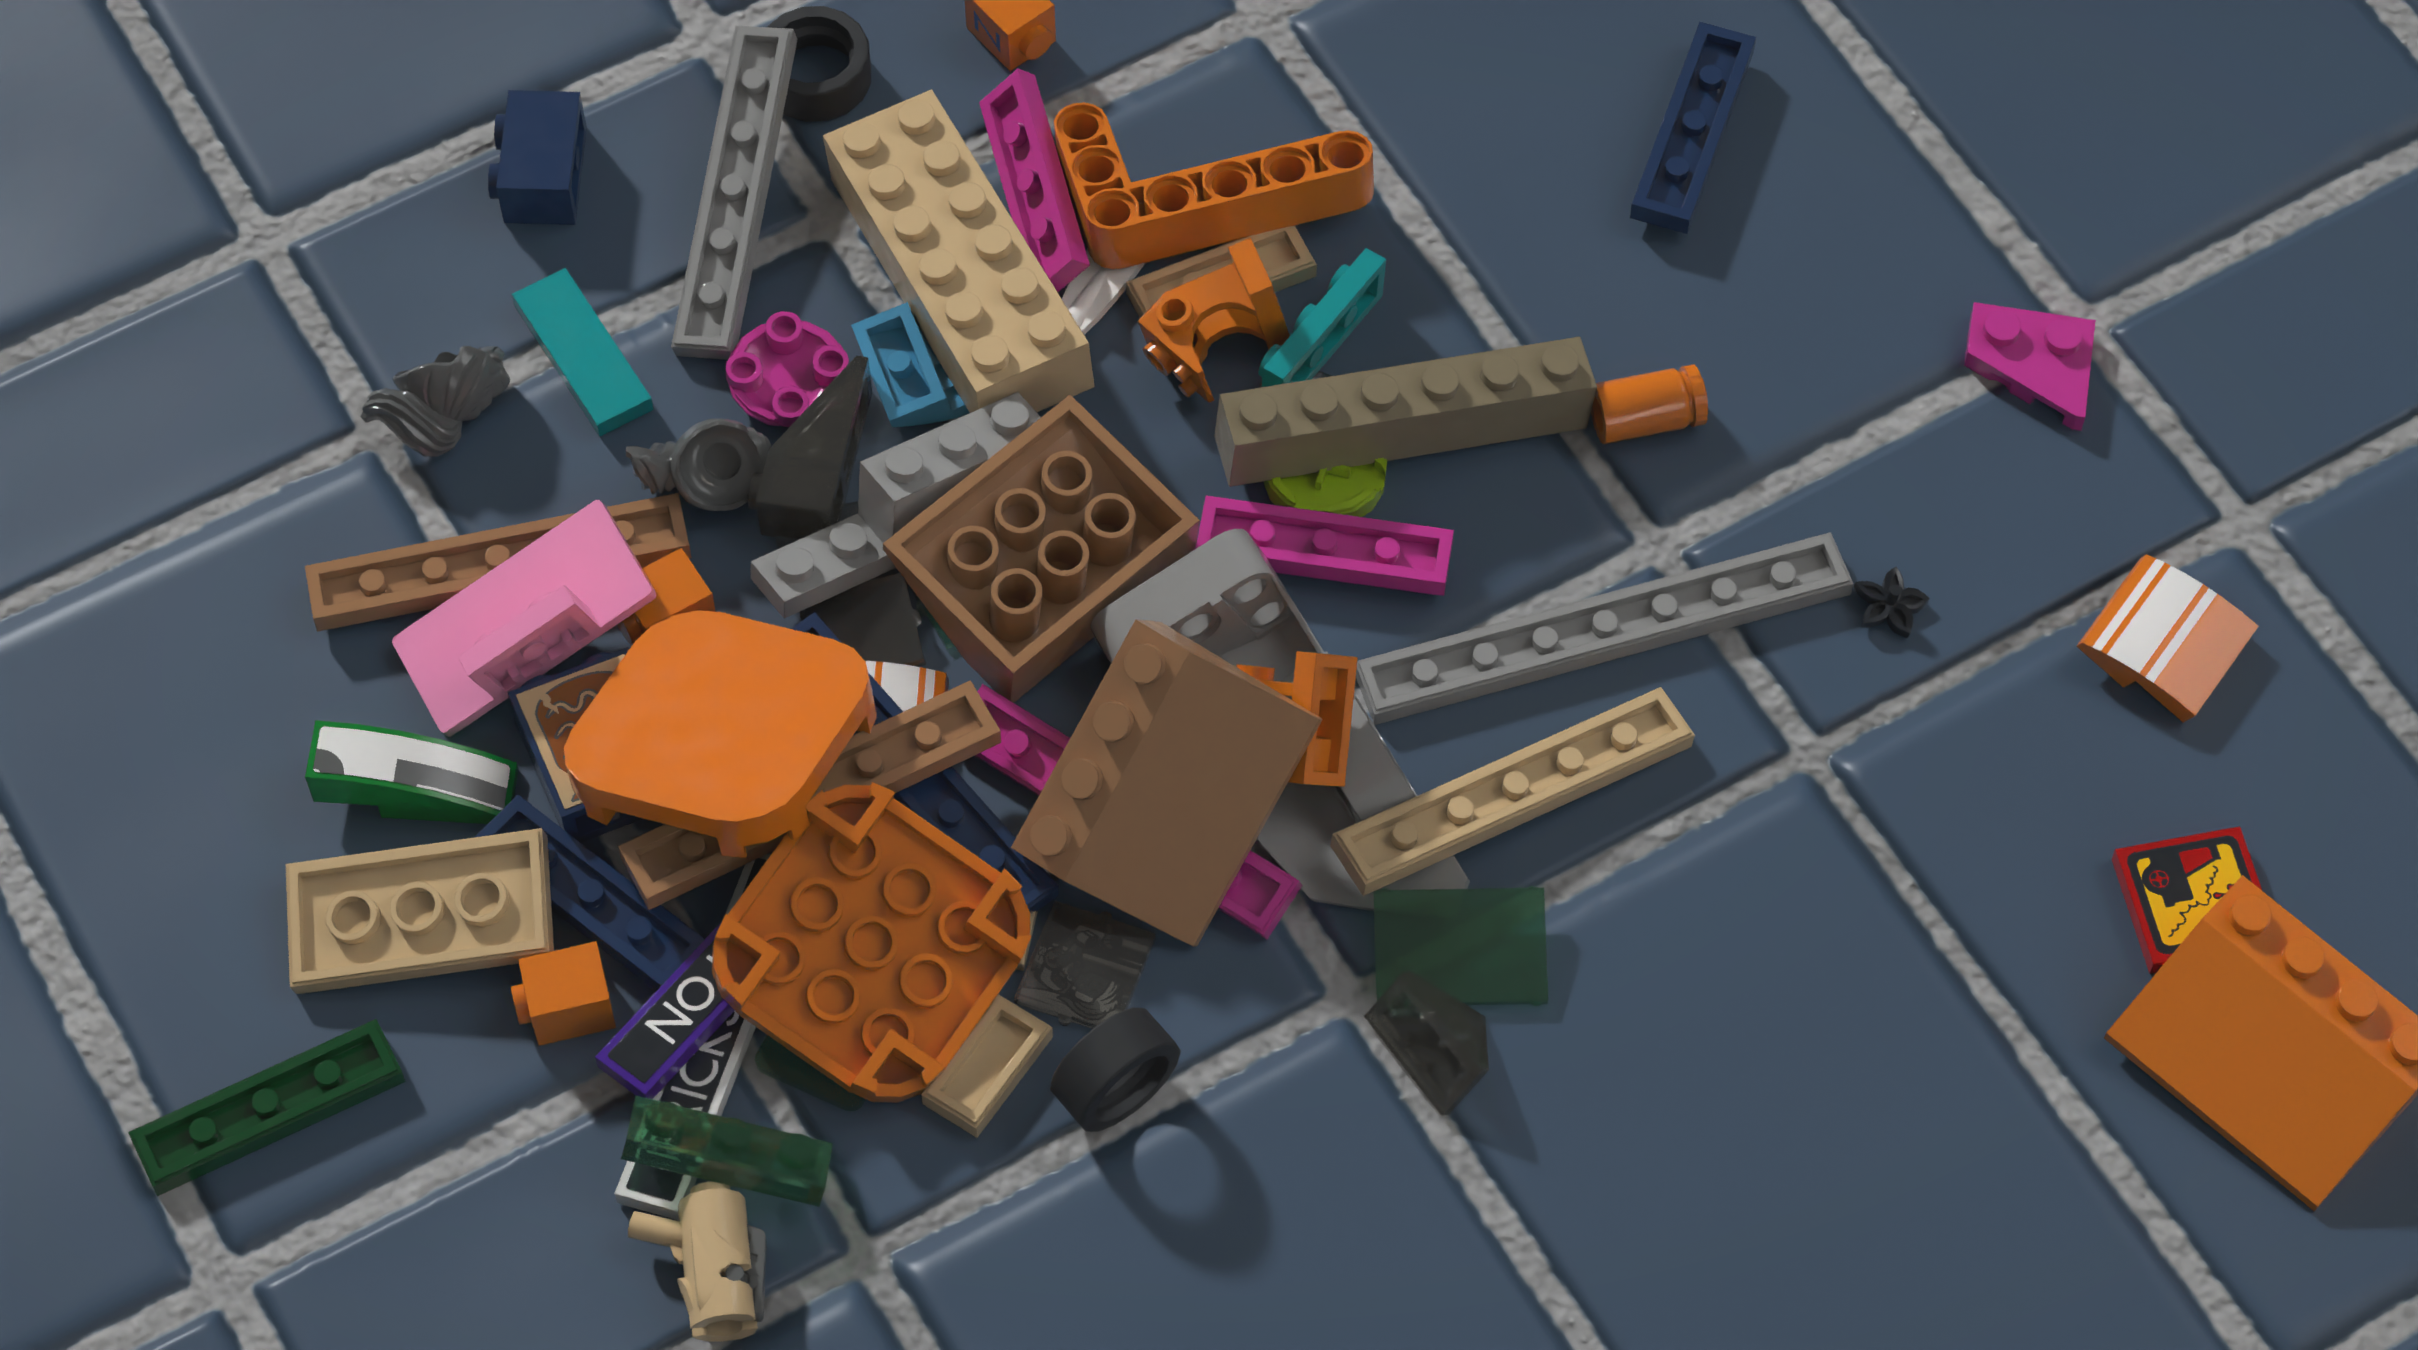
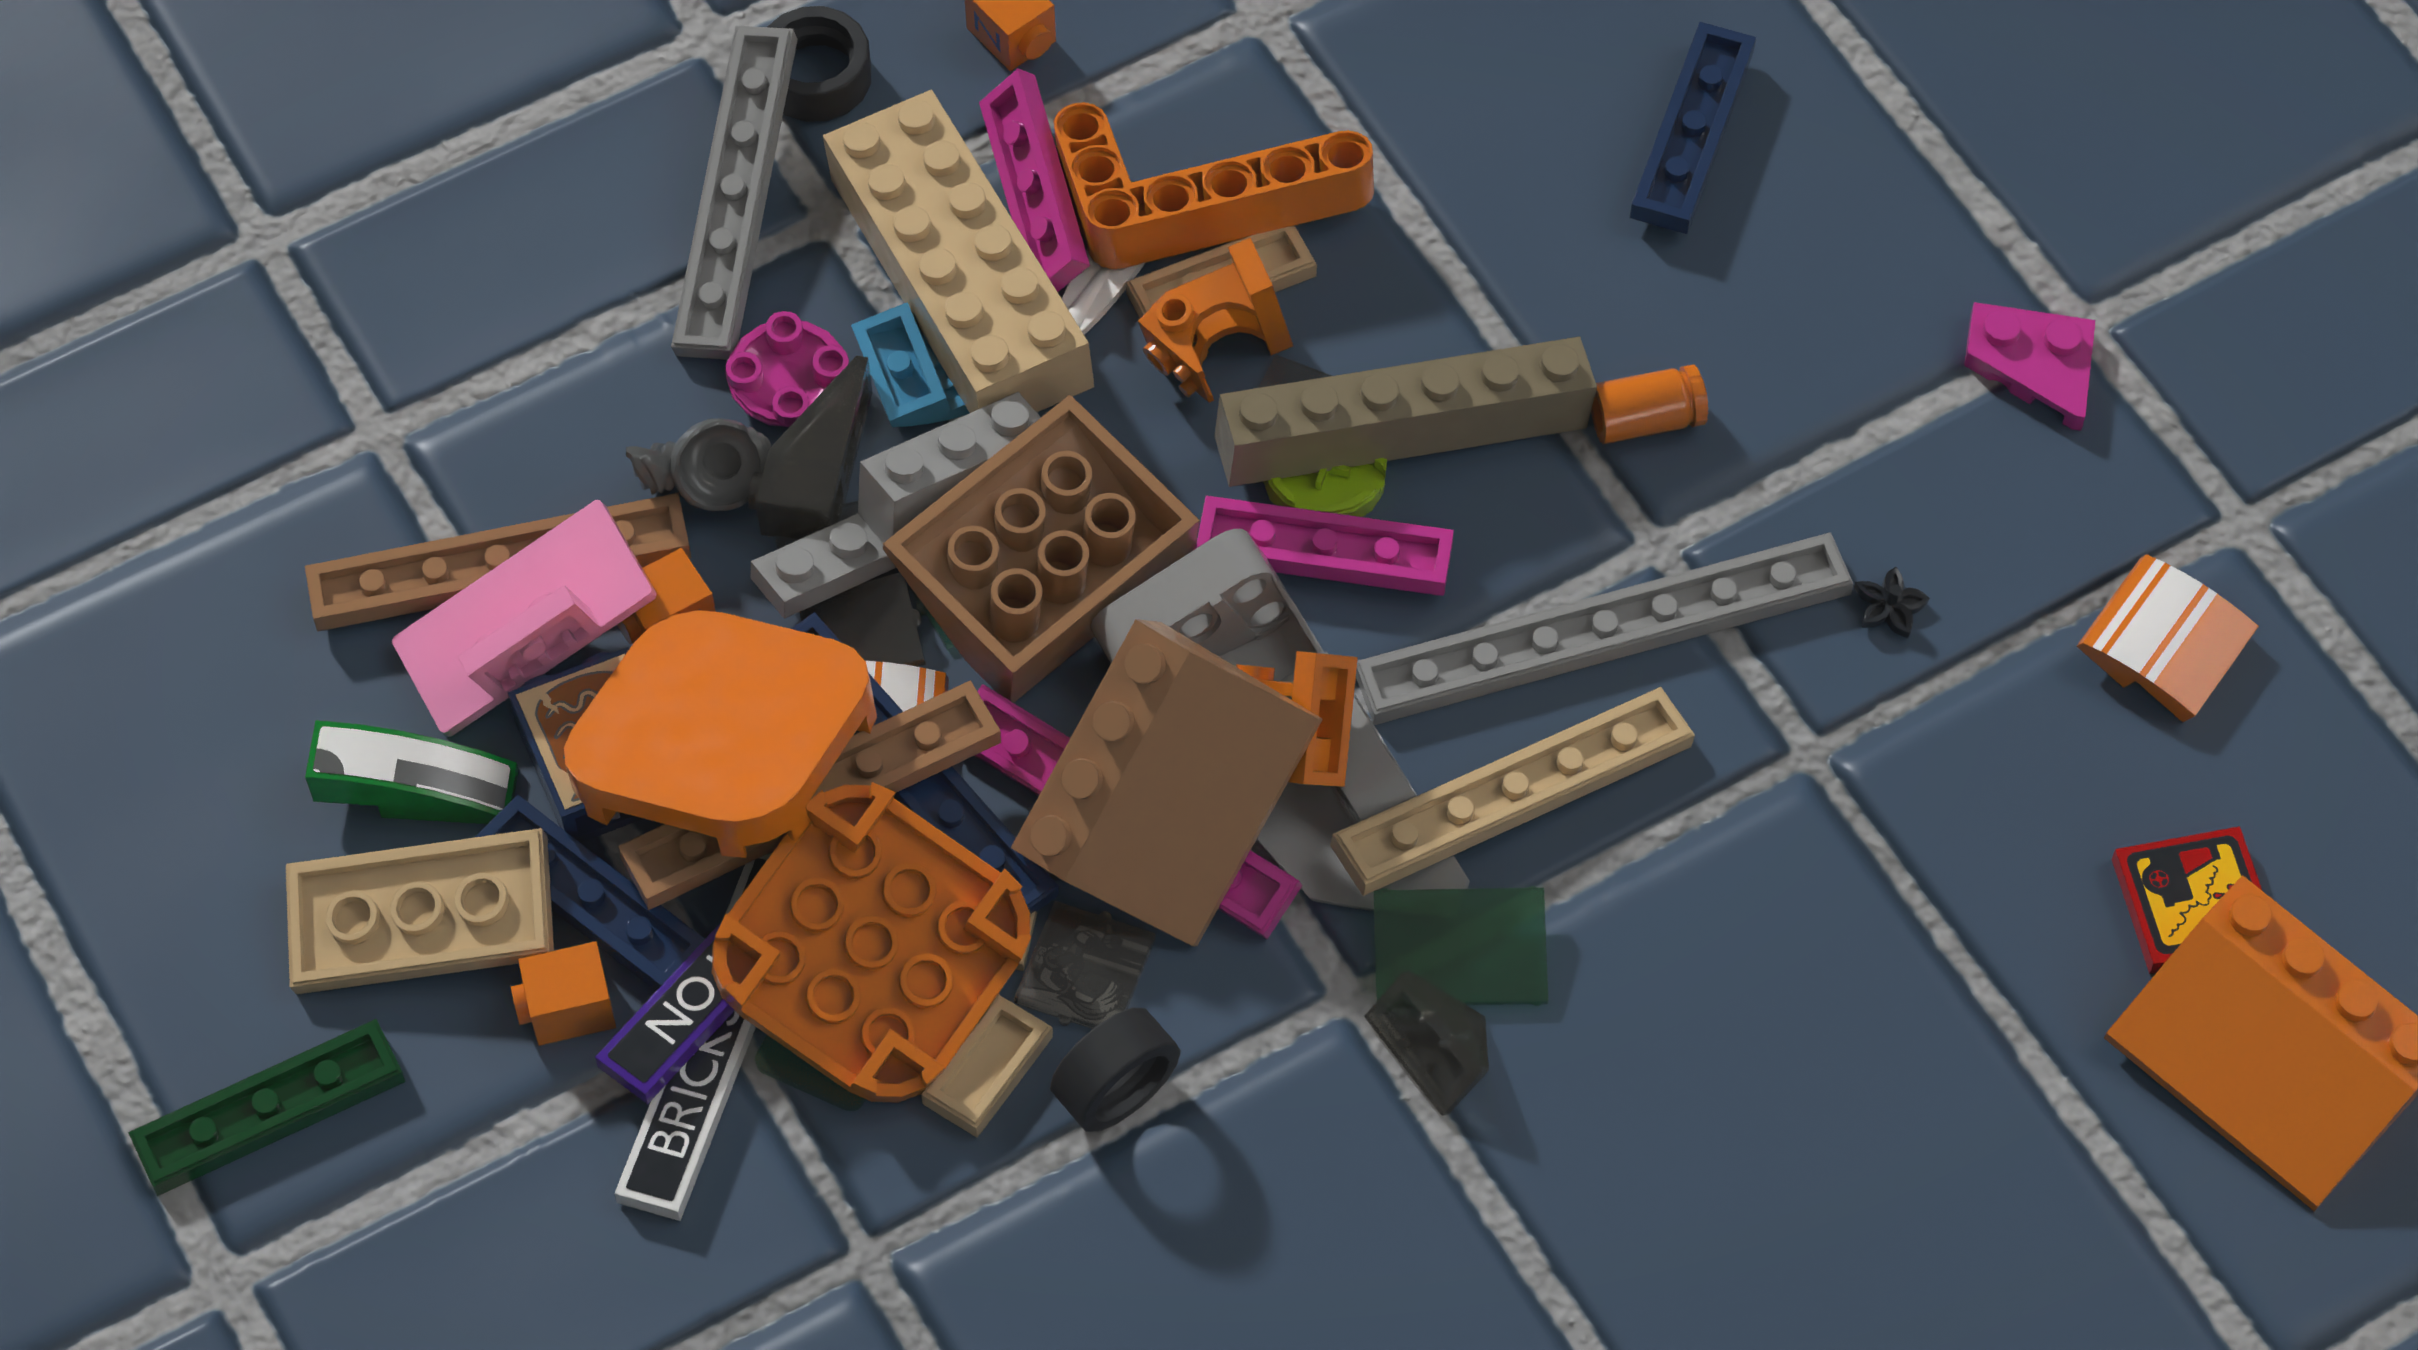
dark grey hair [360,346,511,457] -> none
dark blue brick [488,90,587,225] -> none
teal tile [512,268,654,437] -> none
clear green plate [621,1096,833,1207] -> none
tan piece [628,1181,767,1342] -> none
teal plate [1258,248,1386,387] -> none

